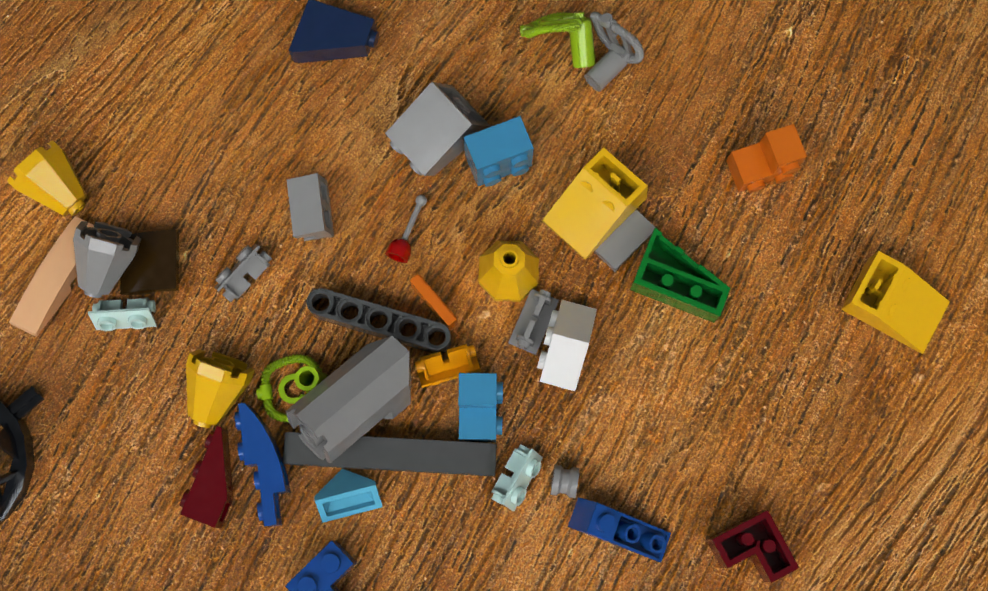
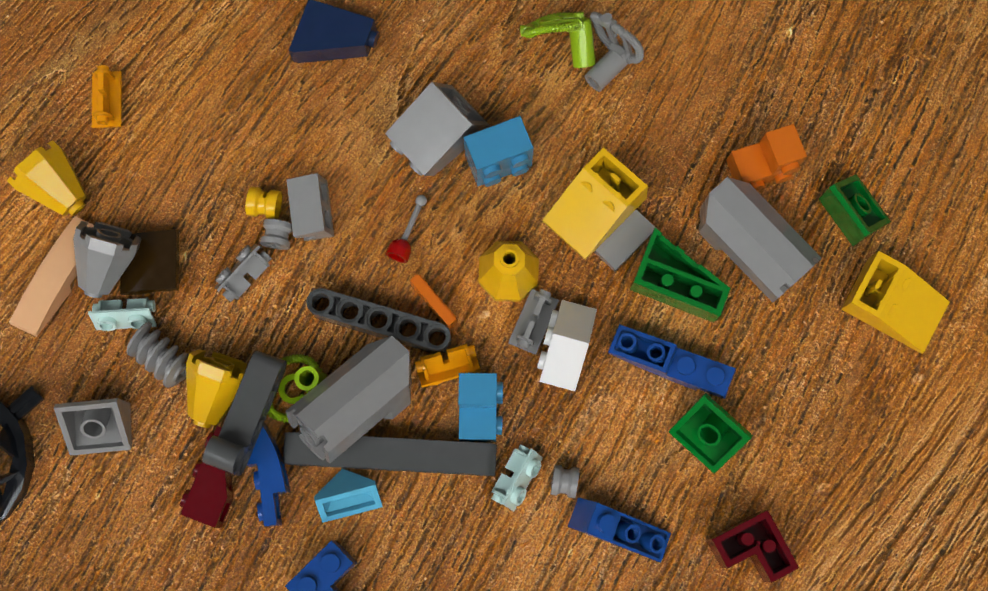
none -> light grey slope [54,398,132,456]
none -> light orange hinge [91,65,122,128]
none -> light grey piece [126,322,188,388]
none -> dark grey beam [202,350,287,476]
none -> yellow wheel [245,186,282,219]
none -> light grey wheel [260,219,293,250]
none -> blue slope [608,324,736,399]
none -> green slope [669,393,753,474]
none -> light grey brick [699,177,822,303]
none -> green slope [819,174,891,247]

